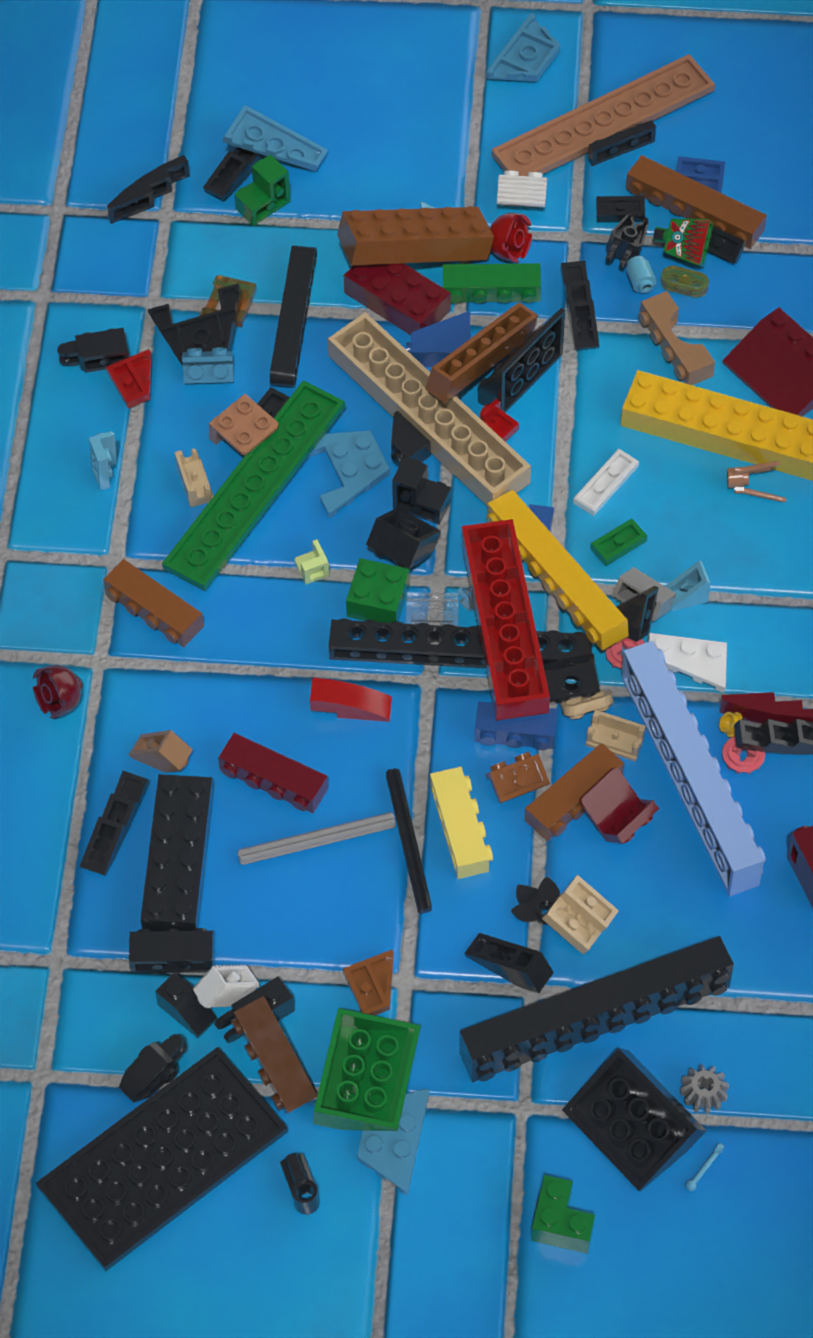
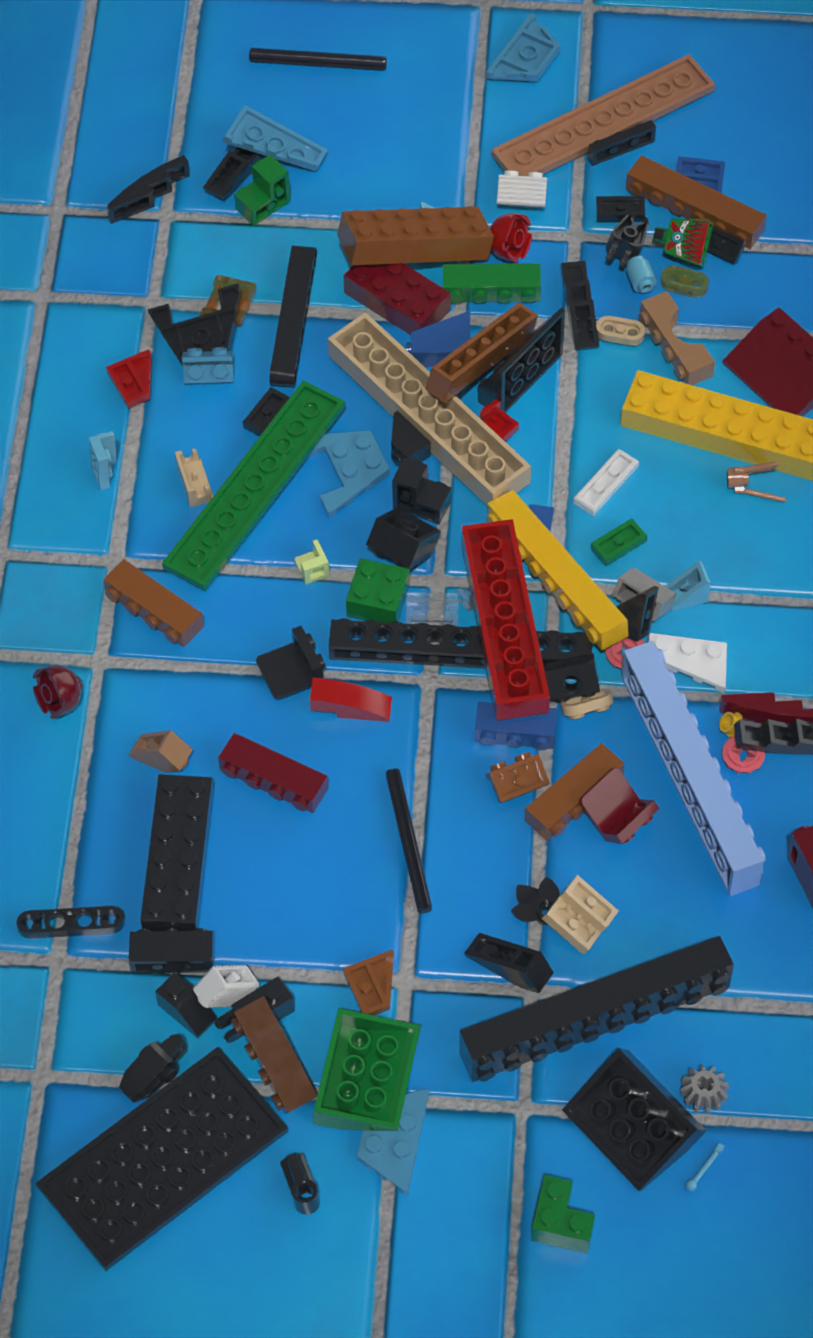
black hinge [57,328,129,373] -> none
black slope [79,771,149,876] -> none
nougat bracket [209,394,278,455] -> none
light grey axle [238,812,396,865] -> none
light yellow brick [430,767,493,879] -> none
tan hinge [585,710,646,762] -> none
none -> black beam [16,906,125,939]
none -> black axle [249,48,387,70]
none -> black bracket [256,626,326,700]
none -> tan plate [596,316,645,346]

